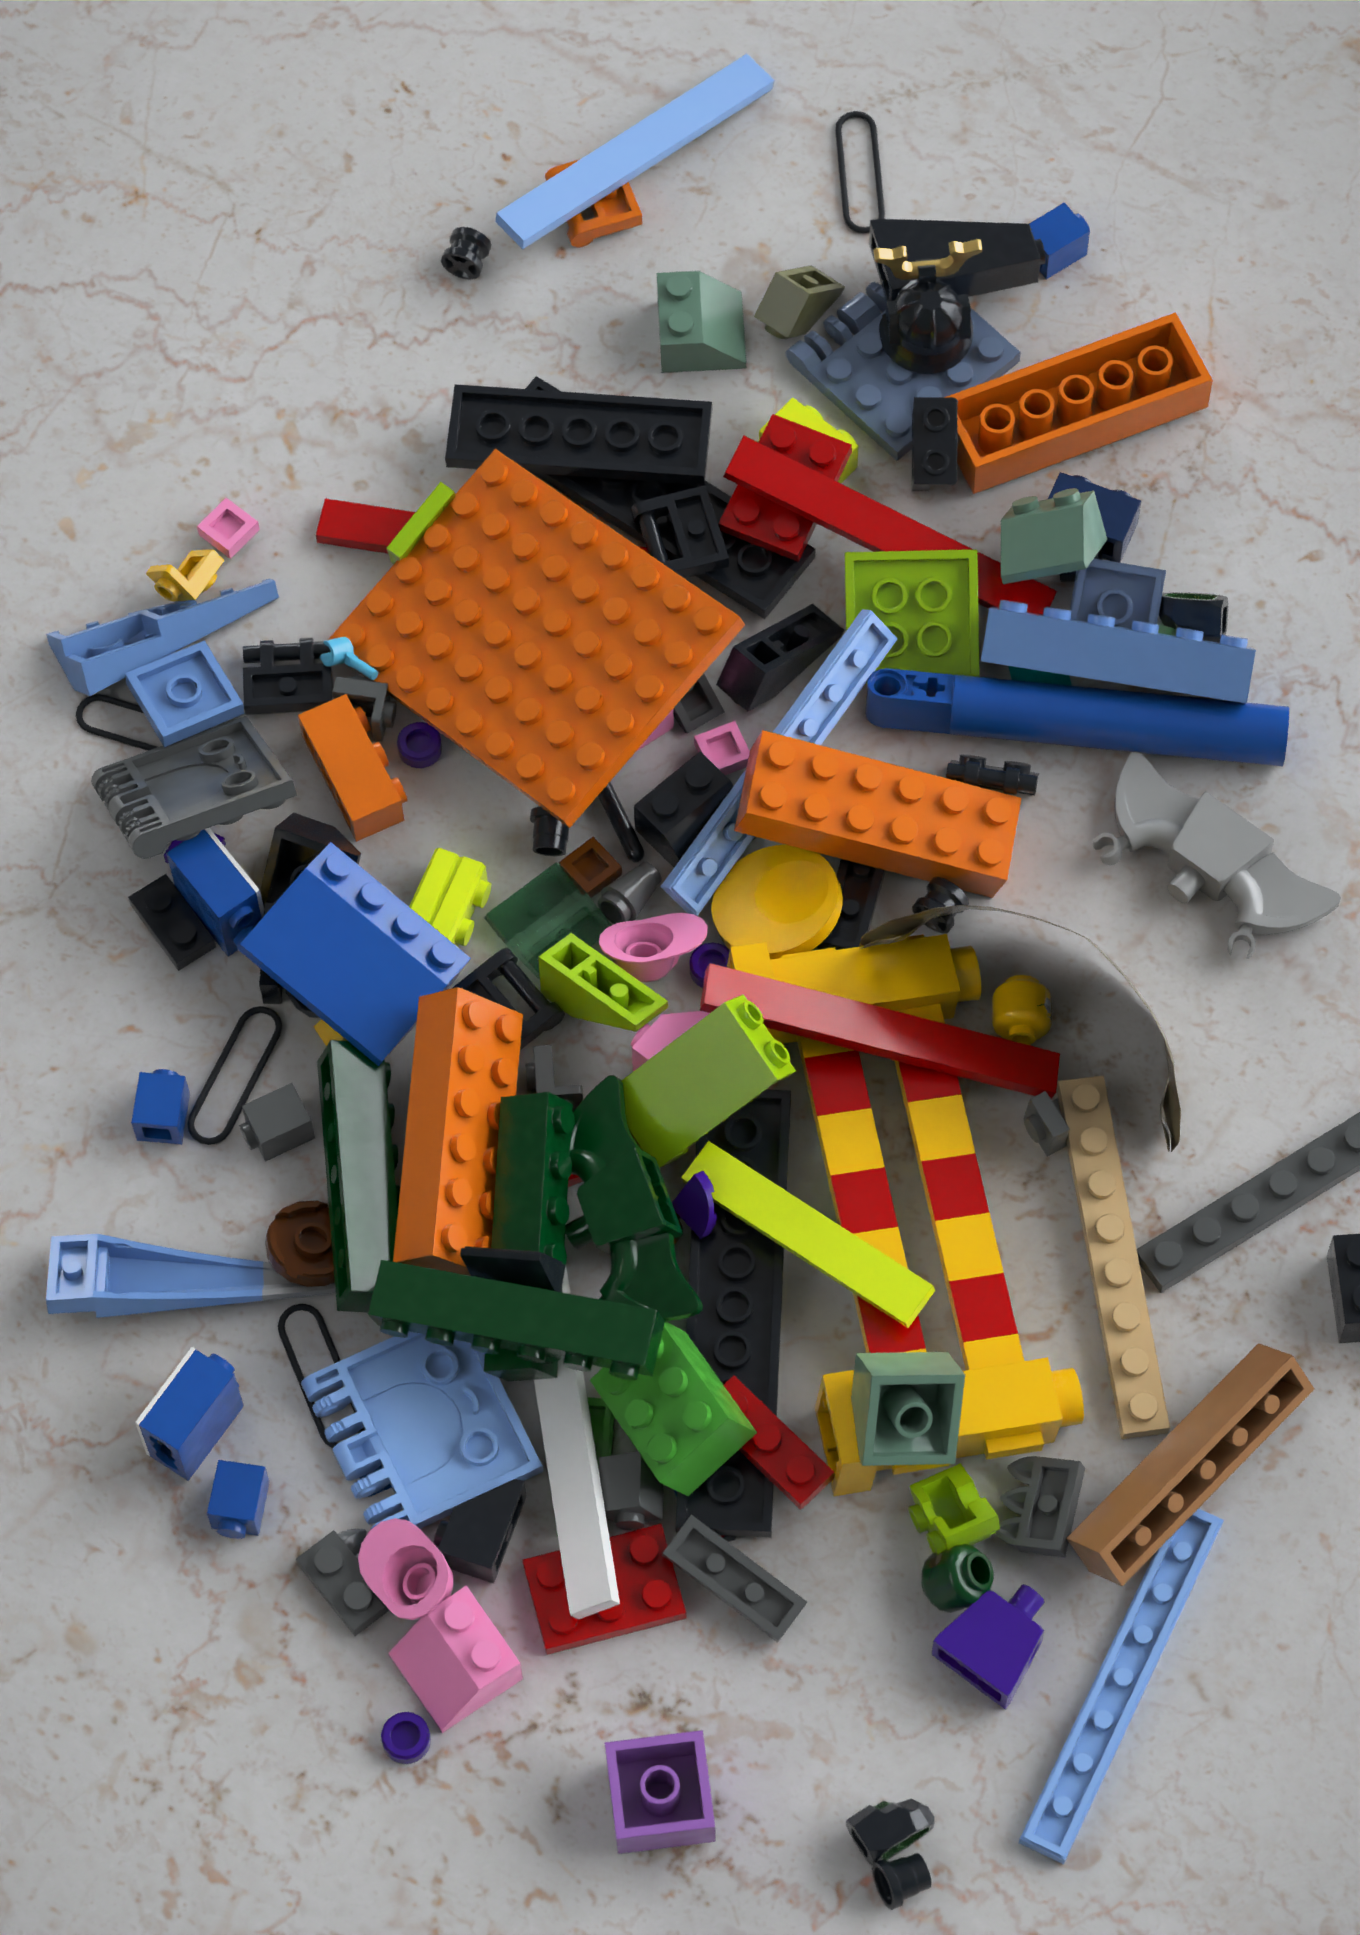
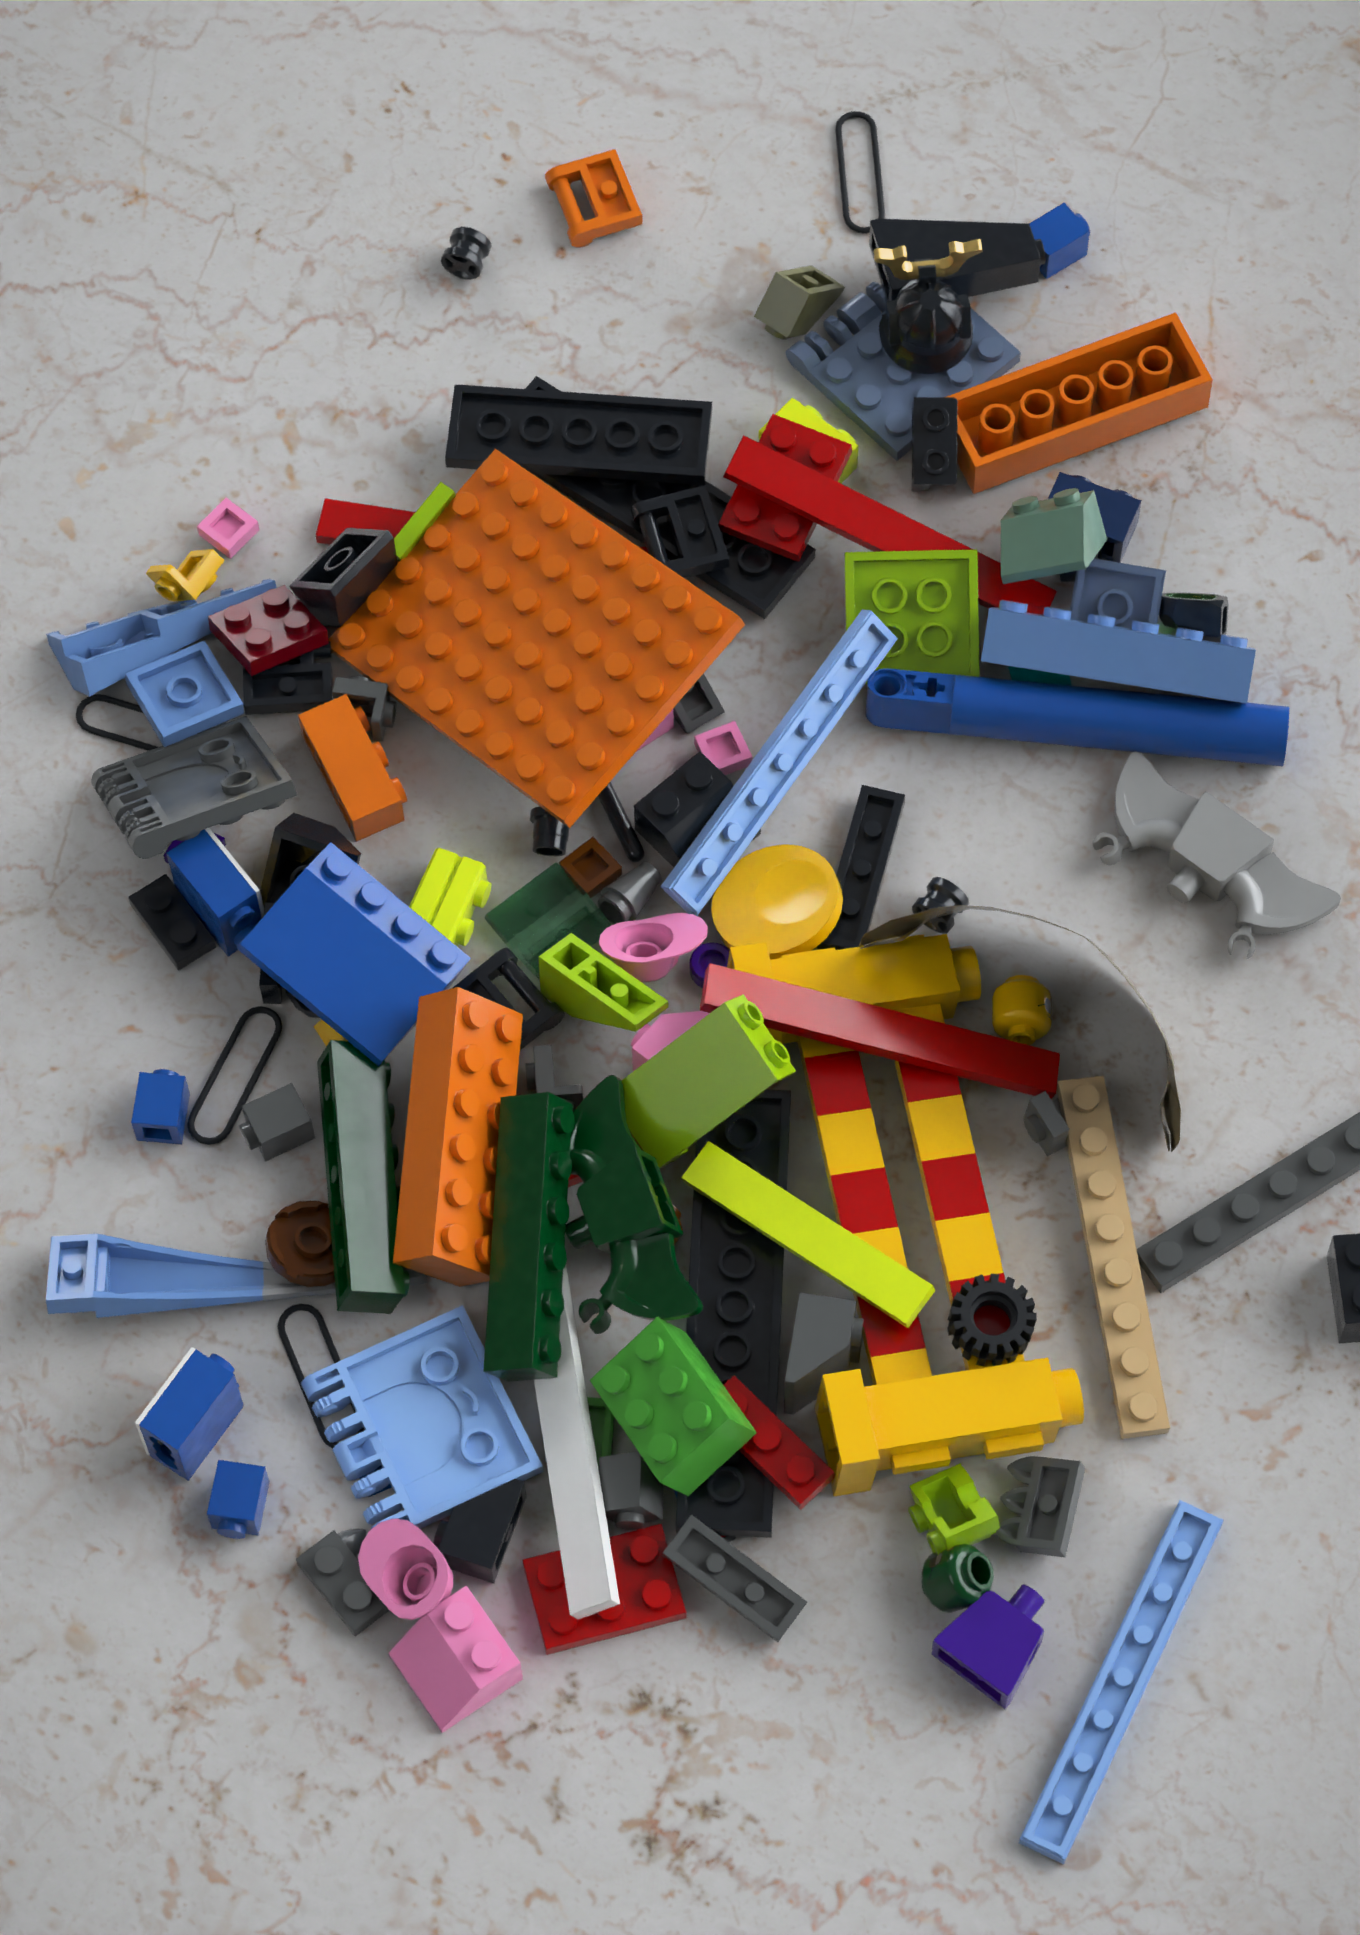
medium azure hand [320,637,379,680] -> none
dark green brick [368,1260,665,1380] -> none
dark purple tile [381,1712,431,1764] -> none
dark purple tile [397,722,442,768] -> none
black slope [460,1246,566,1292] -> none
light blue tile [495,54,774,249] -> none
medium lavender brick [605,1730,716,1854] -> none
sand green slope [657,271,746,373] -> none
dark purple tile [672,1171,717,1239] -> none
black slope [716,604,844,712] -> none
orange brick [734,730,1022,898] -> none
black rock [846,1799,934,1866] -> none
sand green slope [851,1352,965,1466] -> none
black piece [872,1853,931,1910] -> none
black plate [946,754,1039,795] -> none
medium nougat brick [1066,1343,1314,1586] -> none
none -> dark red plate [208,585,329,676]
none -> black slope [289,528,397,627]
none -> dark grey slope [784,1292,864,1415]
none -> black tyre [947,1274,1037,1367]

